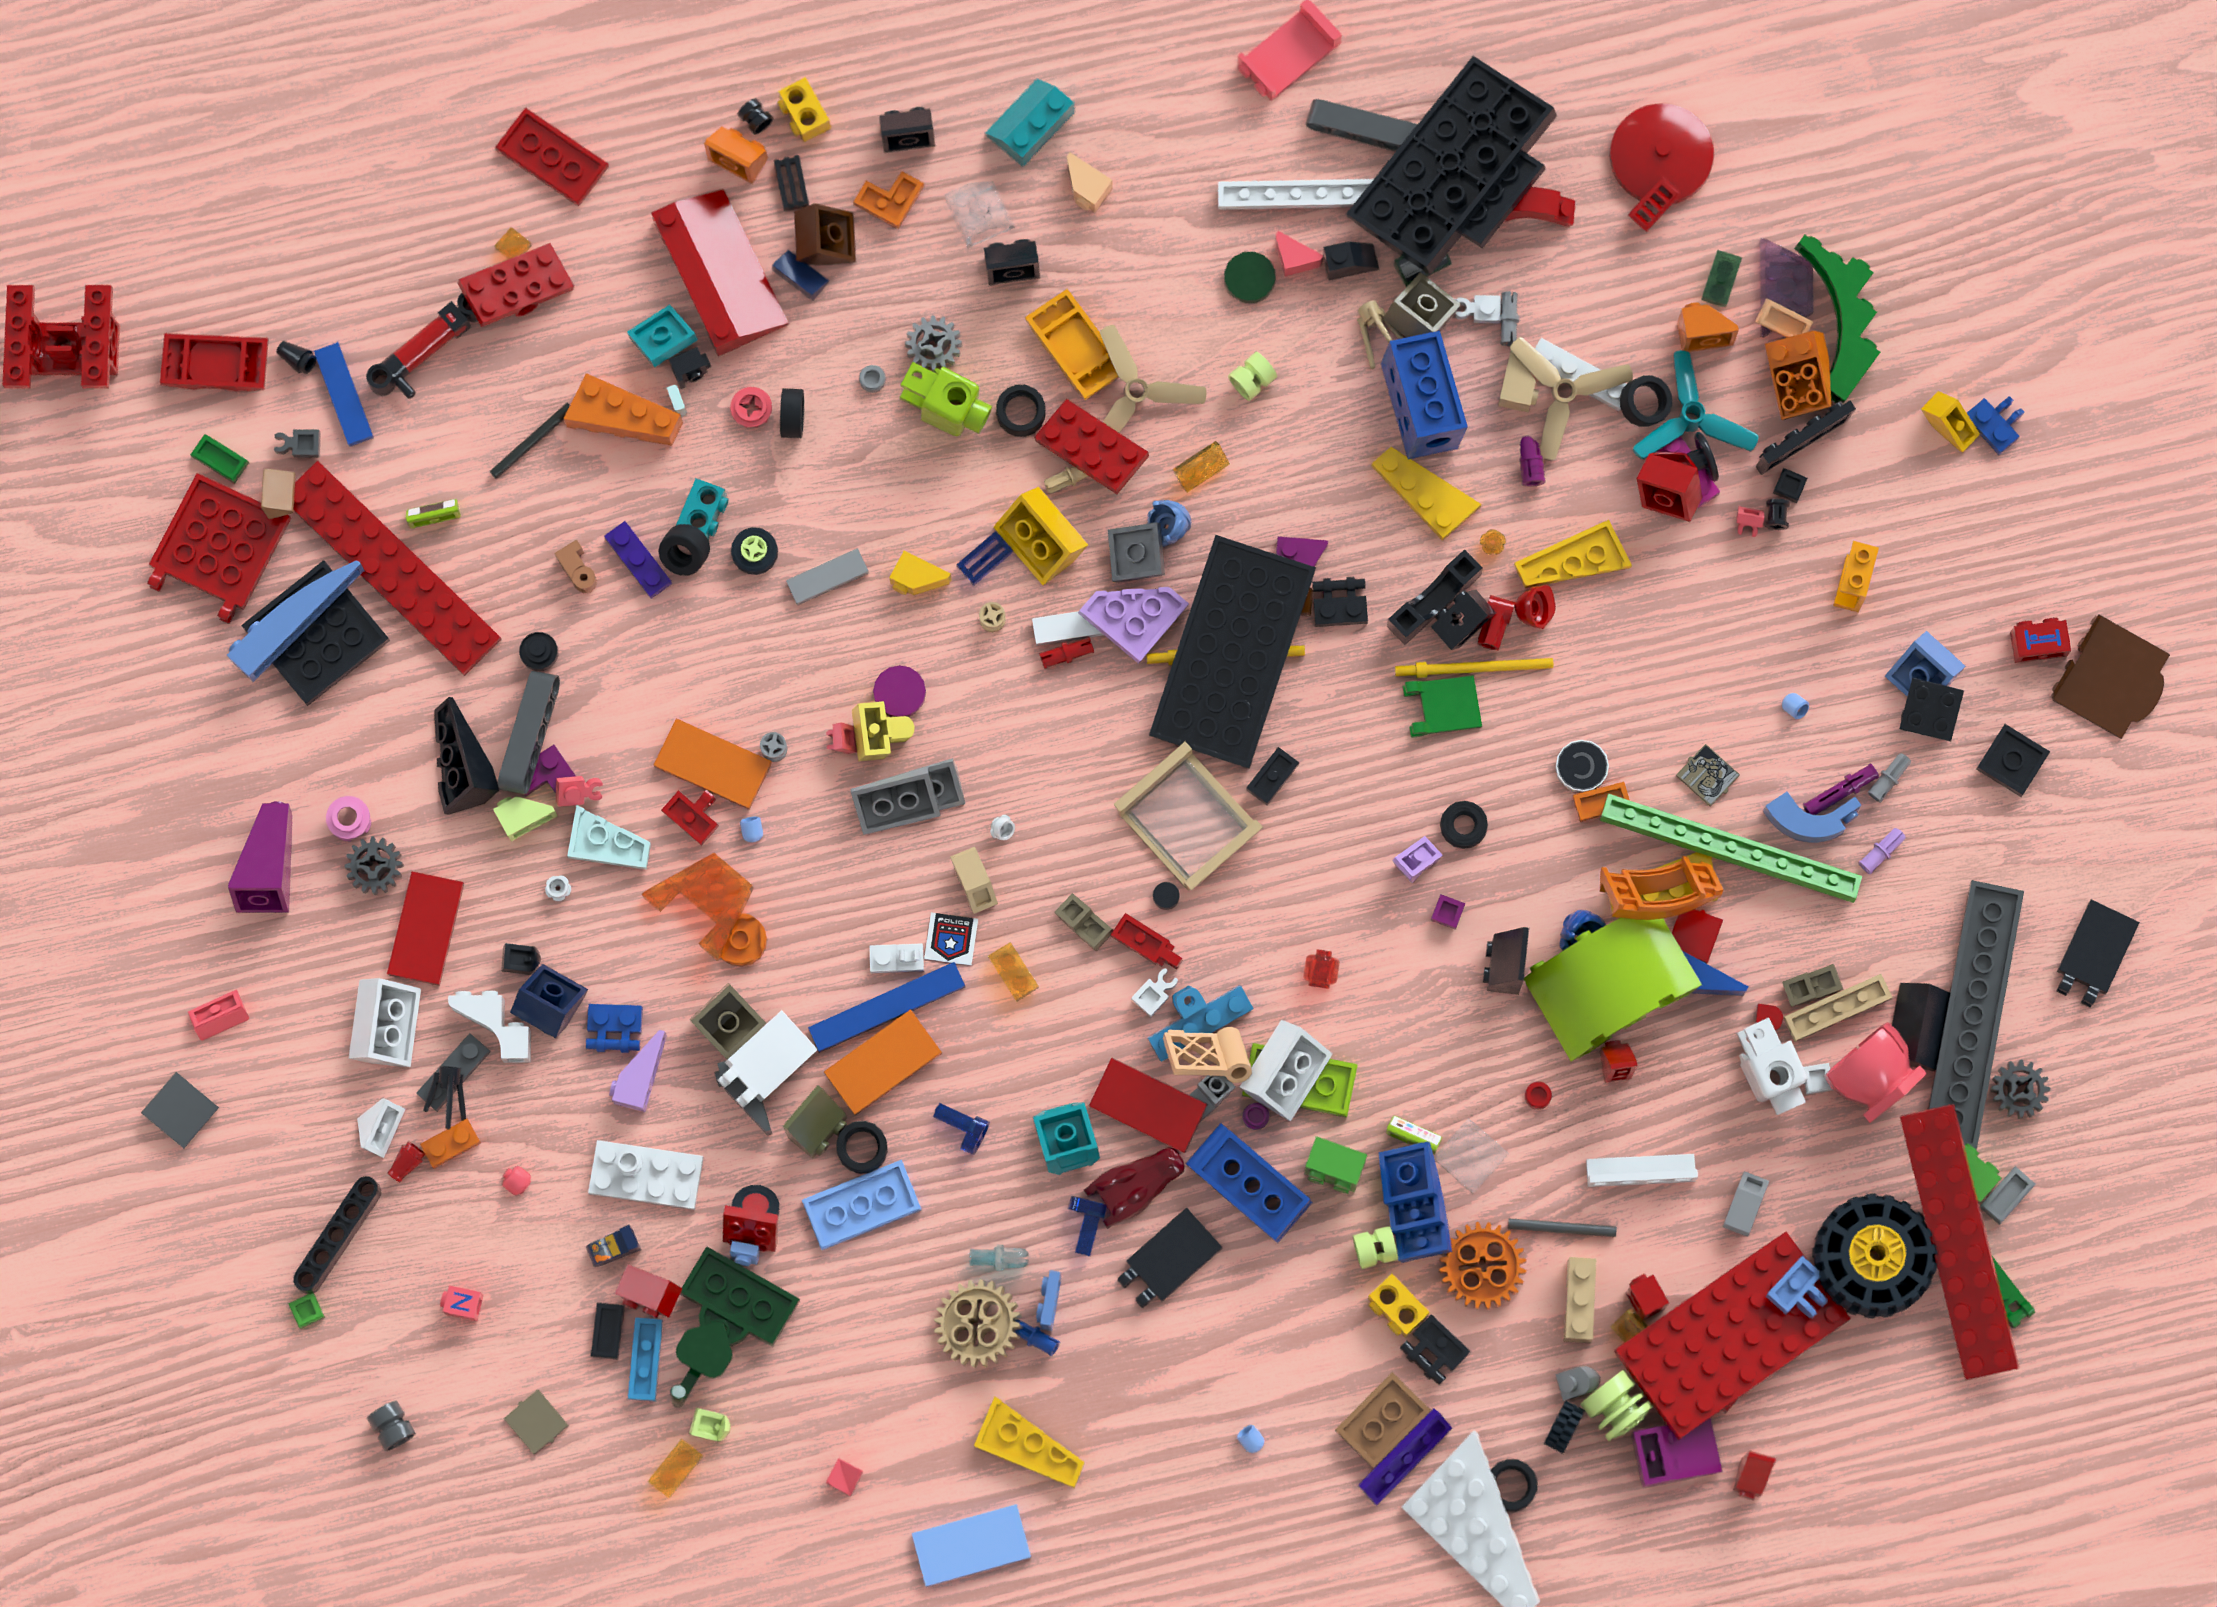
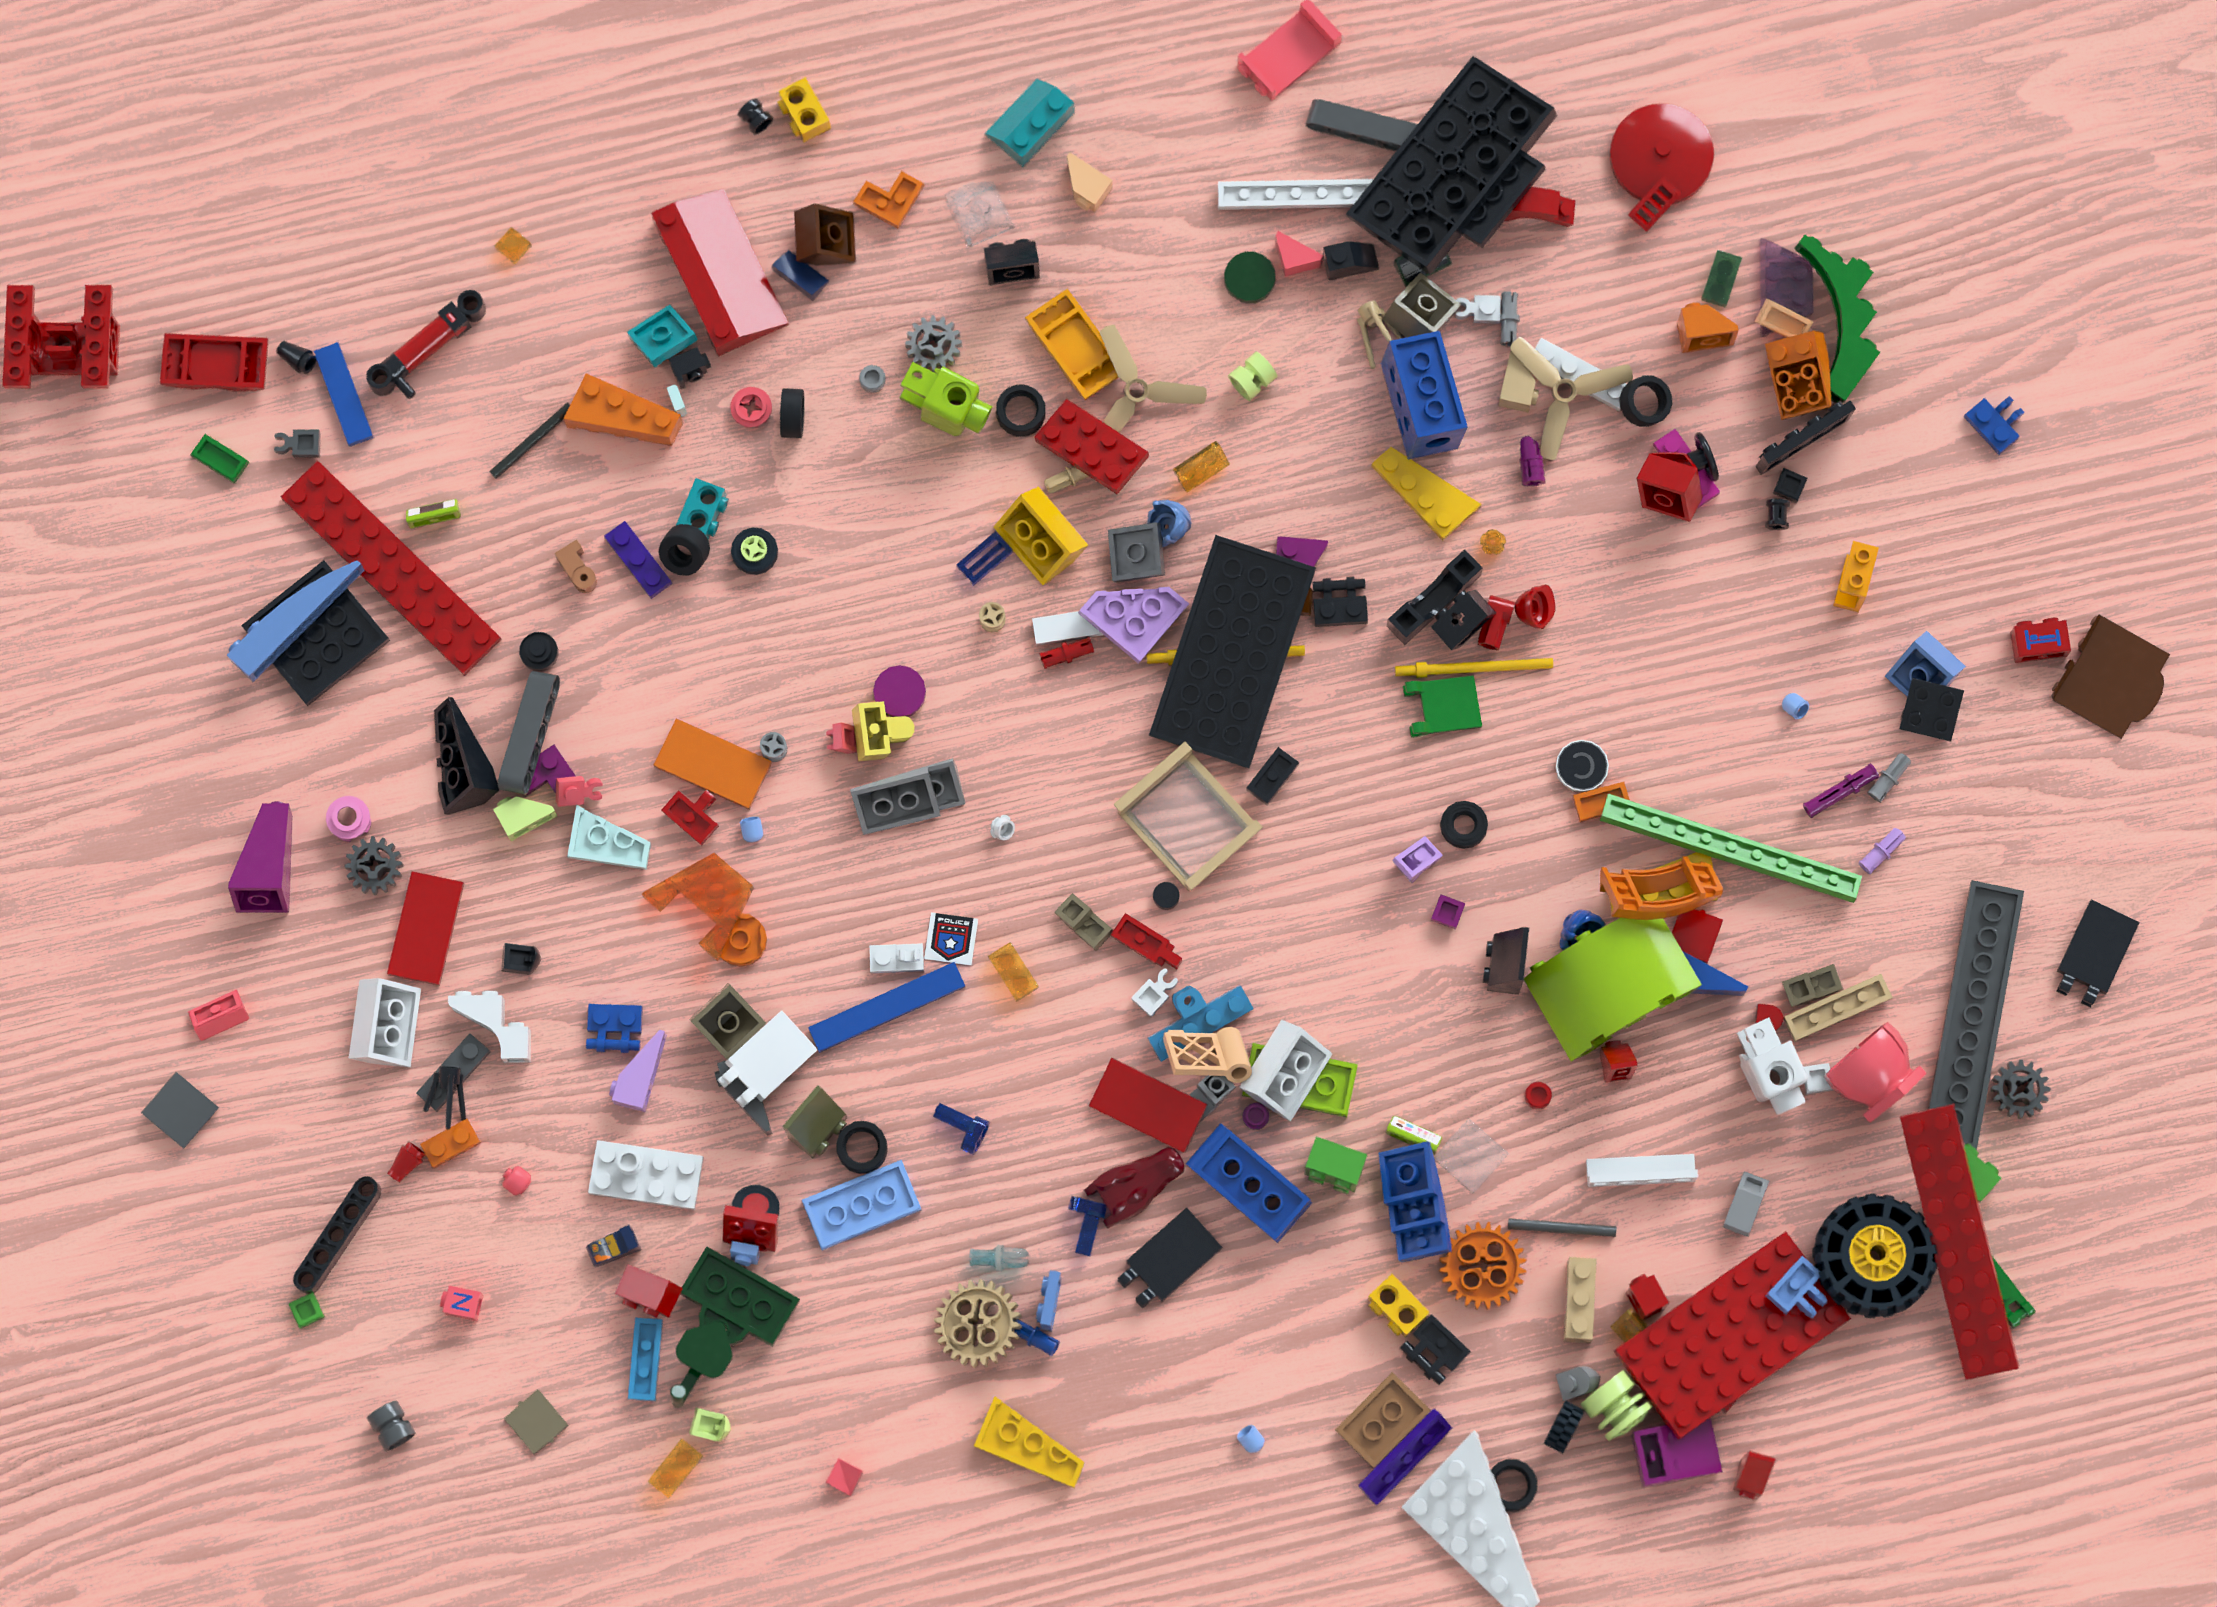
red plate [147,473,291,624] -> none
slope [261,469,296,519] -> none
white slope [357,1098,405,1158] -> none
red plate [457,243,574,327] -> none
red tile [495,107,609,207] -> none
dark blue slope [510,964,588,1038] -> none
white plate [545,875,571,901] -> none
black tile [591,1302,625,1360] -> none
orange slope [704,126,768,184] -> none
black tile [774,155,809,211] -> none
light grey tile [786,548,869,606] -> none
orange tile [823,1009,942,1116] -> none
black slope [879,107,935,153] -> none
yellow slope [889,550,952,595] -> none
light blue tile [912,1504,1031,1587] -> none
tan slope [950,847,998,914] -> none
teal slope [1033,1102,1100,1175] -> none
clear red head [1303,949,1340,989] -> none
yellowish green wheel [1353,1226,1398,1269] -> none
yellow wing [1514,519,1632,588] -> none
teal piece [1633,350,1759,459] -> none
piece [1676,744,1740,807] -> none
coral tile [1736,506,1764,537] -> none
medium blue arch [1763,792,1861,843] -> none
black slope [1892,983,1950,1072] -> none
yellow slope [1921,391,1980,452] -> none
black plate [1976,724,2050,797] -> none
light grey tile [1980,1166,2035,1225] -> none

